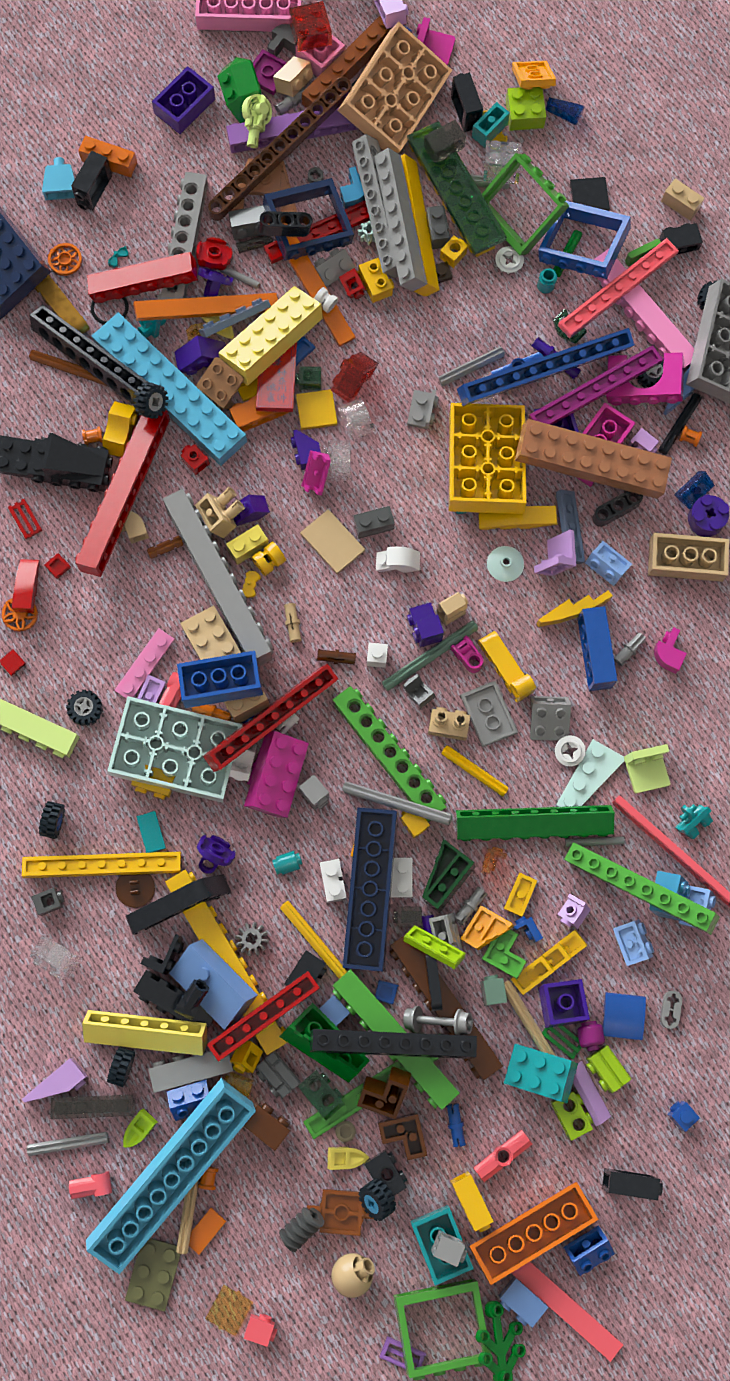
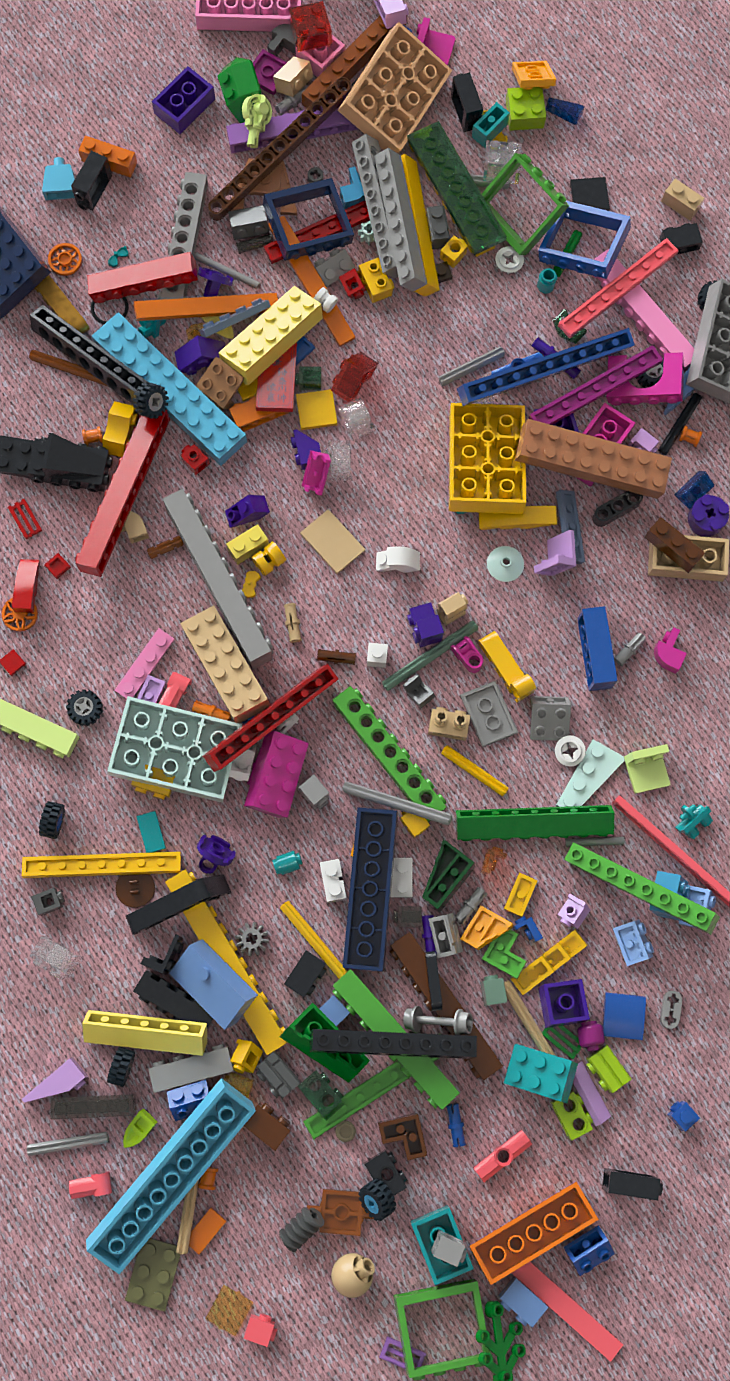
black piece [173,979,209,1020] -> none
blue brick [177,651,263,708] -> none
tan brick [195,487,245,538] -> none
red plate [196,237,233,270] -> none
red brick [207,971,320,1062] -> none
black beam [258,211,313,237] -> none
light yellow plate [327,1147,369,1170] -> none
dark grey brick [353,506,395,539] -> none
reddish brown brick [357,1066,411,1120] -> none
blue tile [375,980,398,1005] -> none
lime tile [403,925,466,969] -> none
light grey bracket [407,390,439,429] -> none
clear smoke brick [423,120,466,163] -> none
yellow window [450,1171,494,1232] -> none
yellow slope [537,590,613,627] -> none
light blue bracket [585,541,632,586] -> none
bright green tile [625,239,661,266] -> none
none -> reddish brown brick [644,517,705,573]

